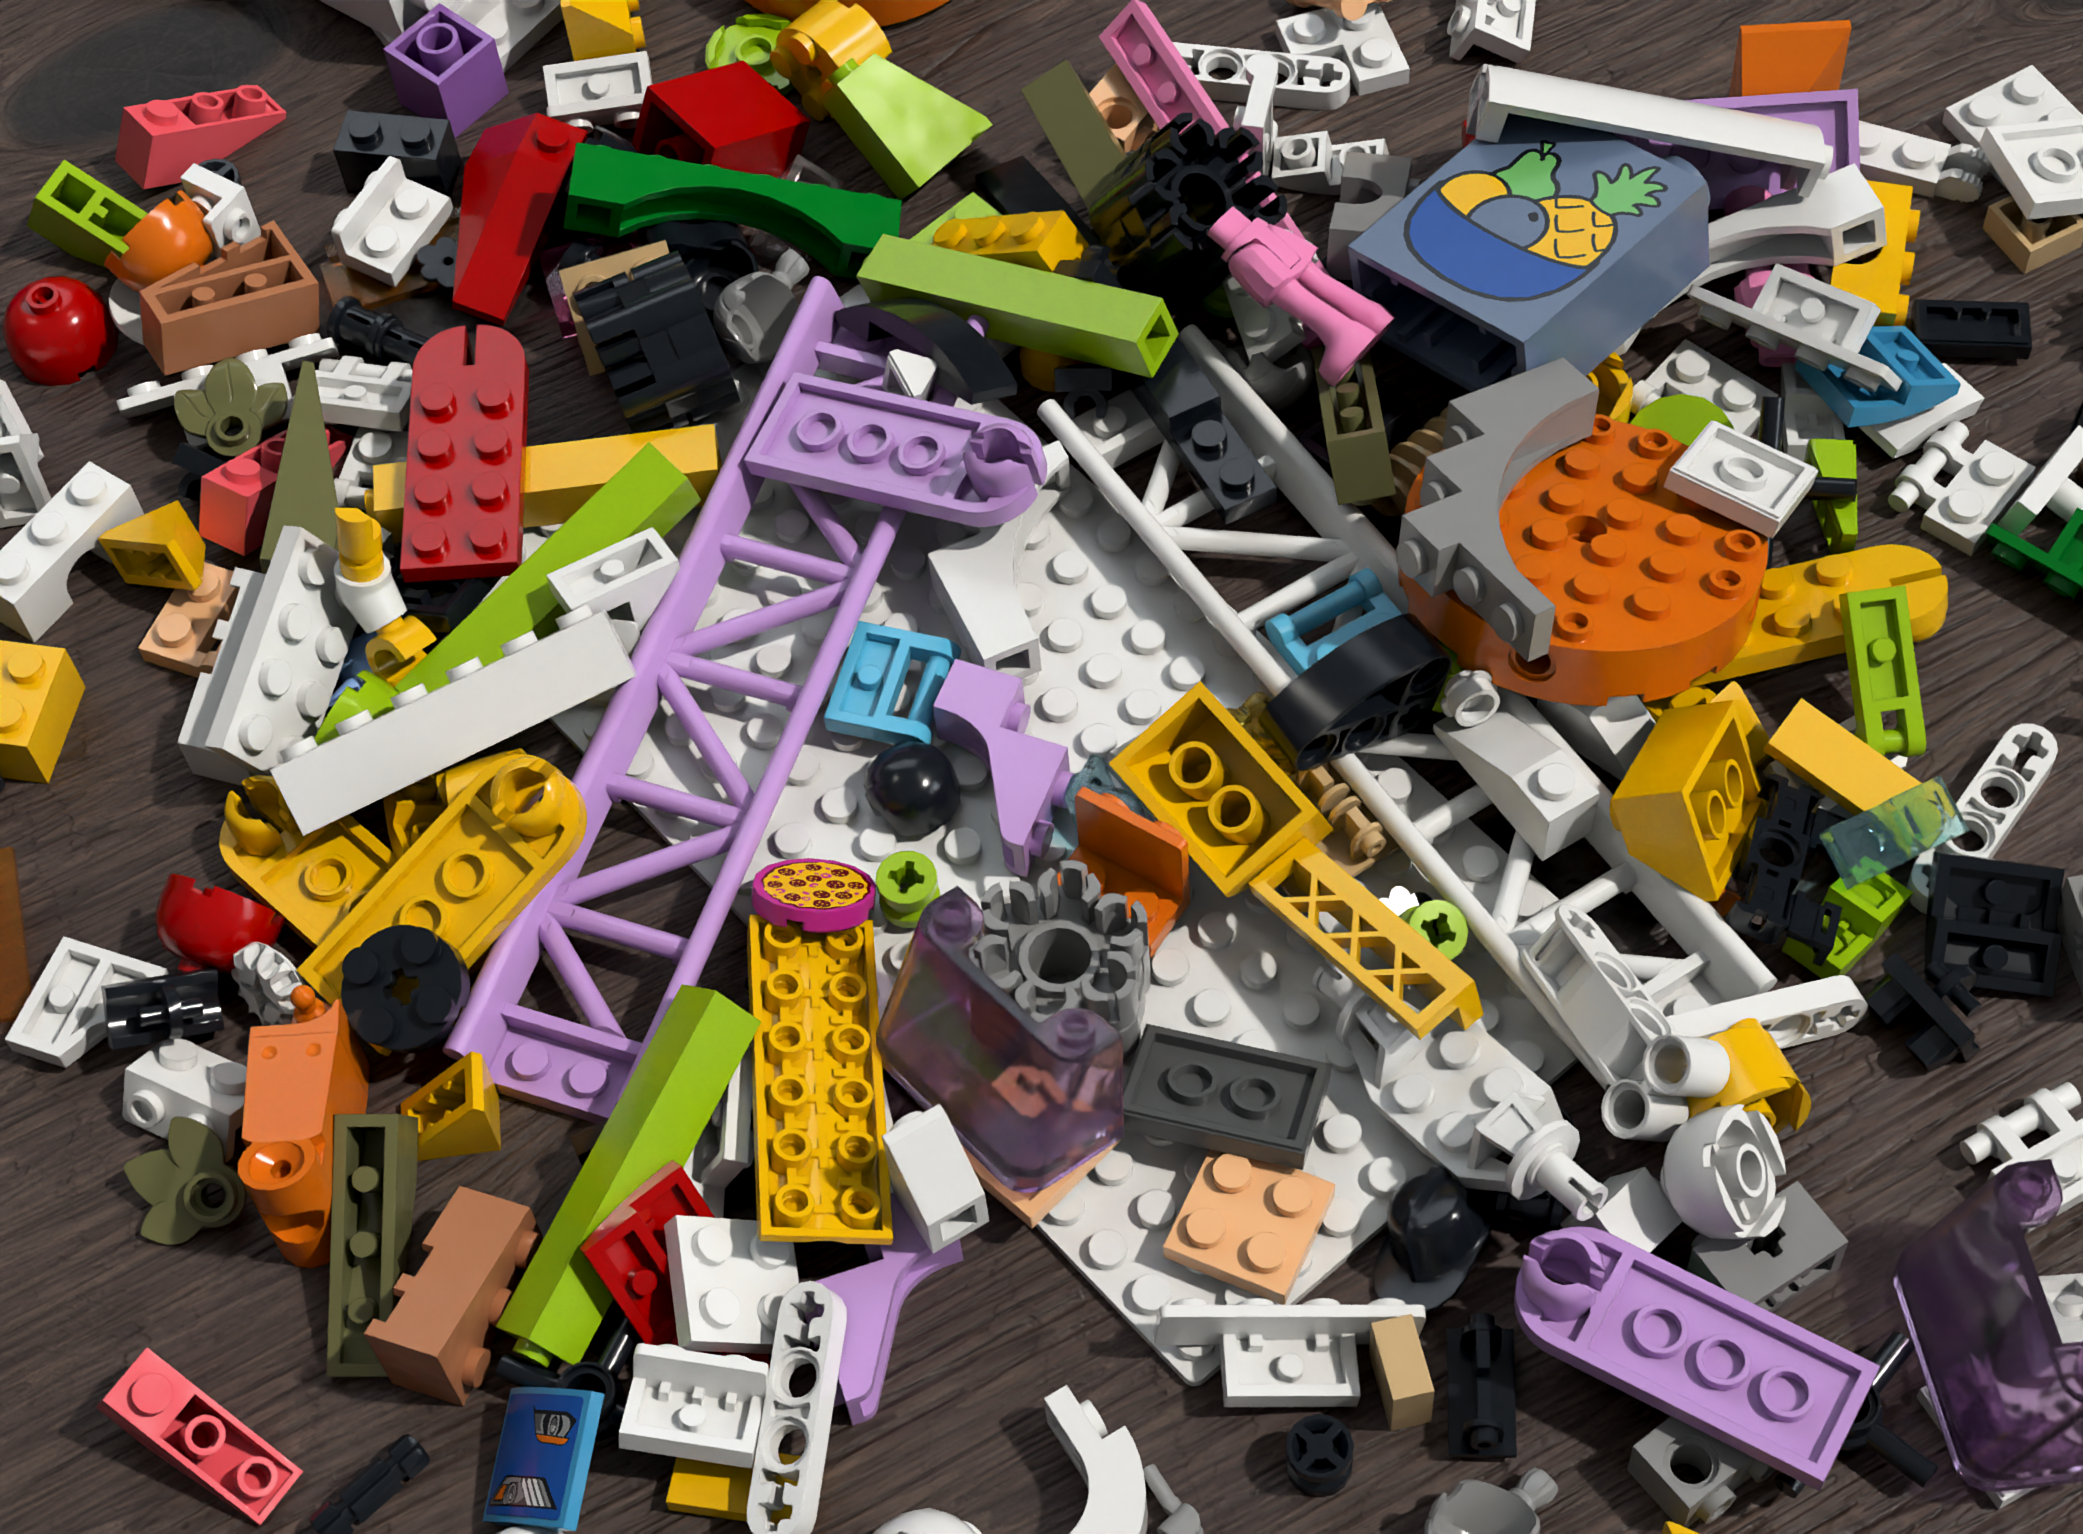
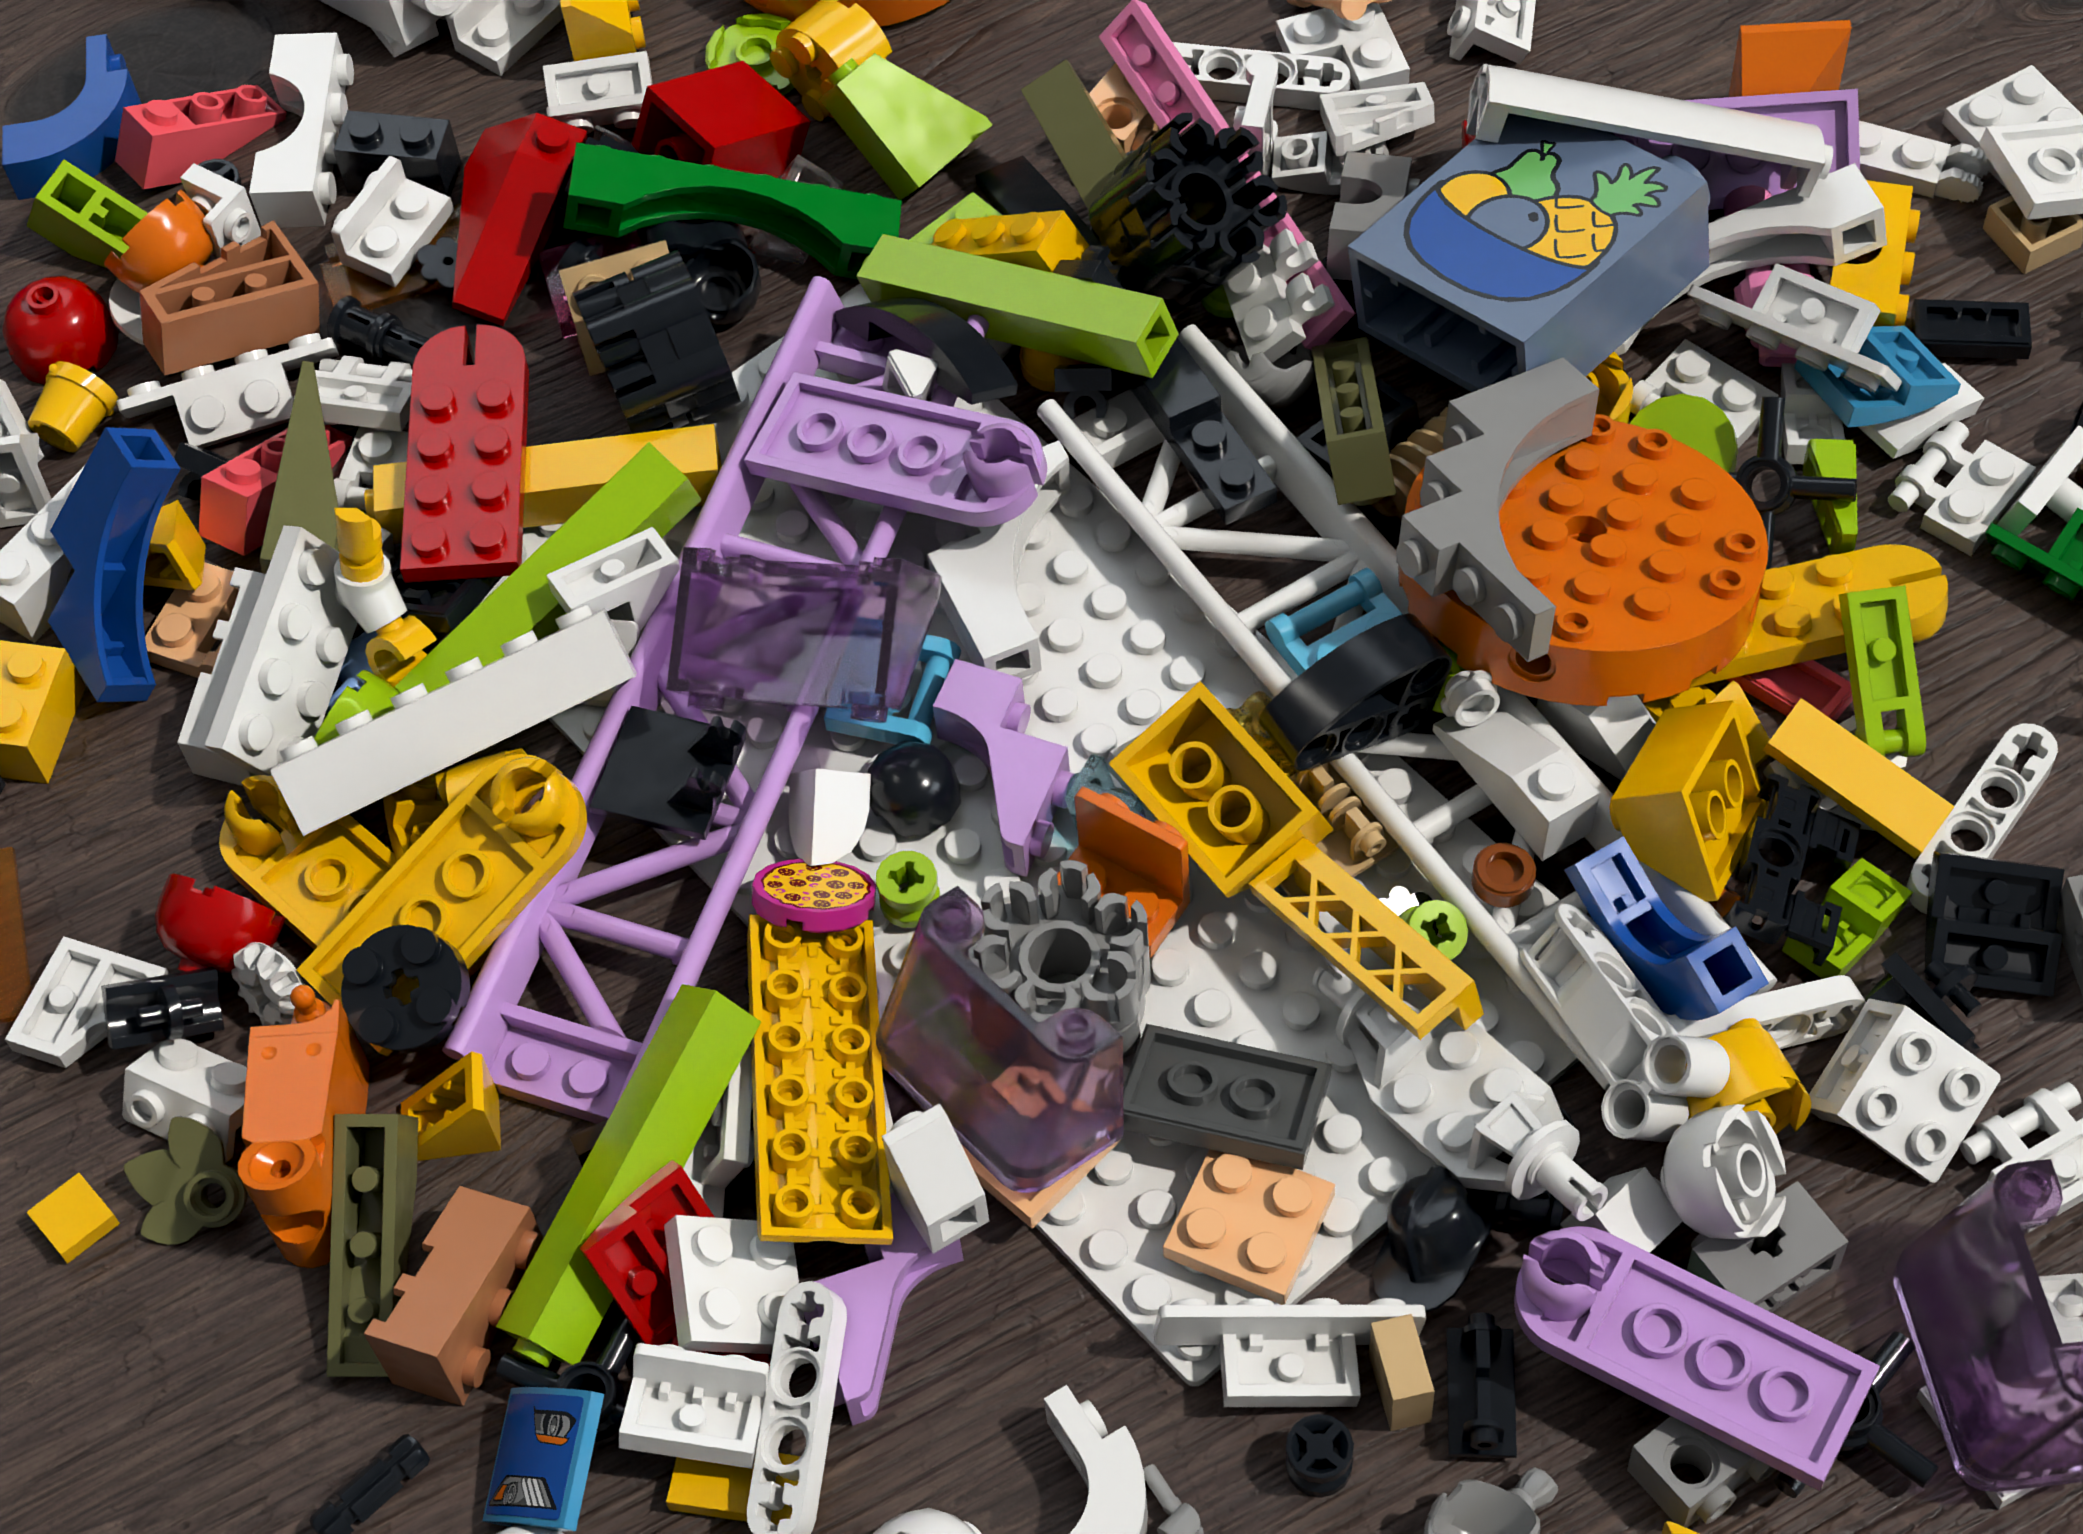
coral slope [95,1348,303,1526] -> none
olive plate [174,357,288,461] -> none
medium lavender head [383,3,509,138] -> none
light grey hair [713,249,810,364] -> none
bright pink piece [1207,206,1396,387] -> none
white tile [1663,420,1819,539] -> none
clear light blue slope [1818,775,1970,890] -> none
none -> blue arch [2,34,142,200]
none -> yellow tile [26,1173,120,1264]
none -> yellow piece [28,361,118,452]
none -> blue arch [48,427,181,702]
none -> white arch [249,32,354,228]
none -> black plate [589,706,747,840]
none -> clear purple windscreen [666,547,942,723]
none -> white brick [788,769,871,866]
none -> white wing [1319,82,1435,156]
none -> dark orange tile [1471,843,1536,908]
none -> blue arch [1564,836,1769,1020]
none -> coral tile [1726,660,1853,721]
none -> white bracket [1809,999,2000,1183]

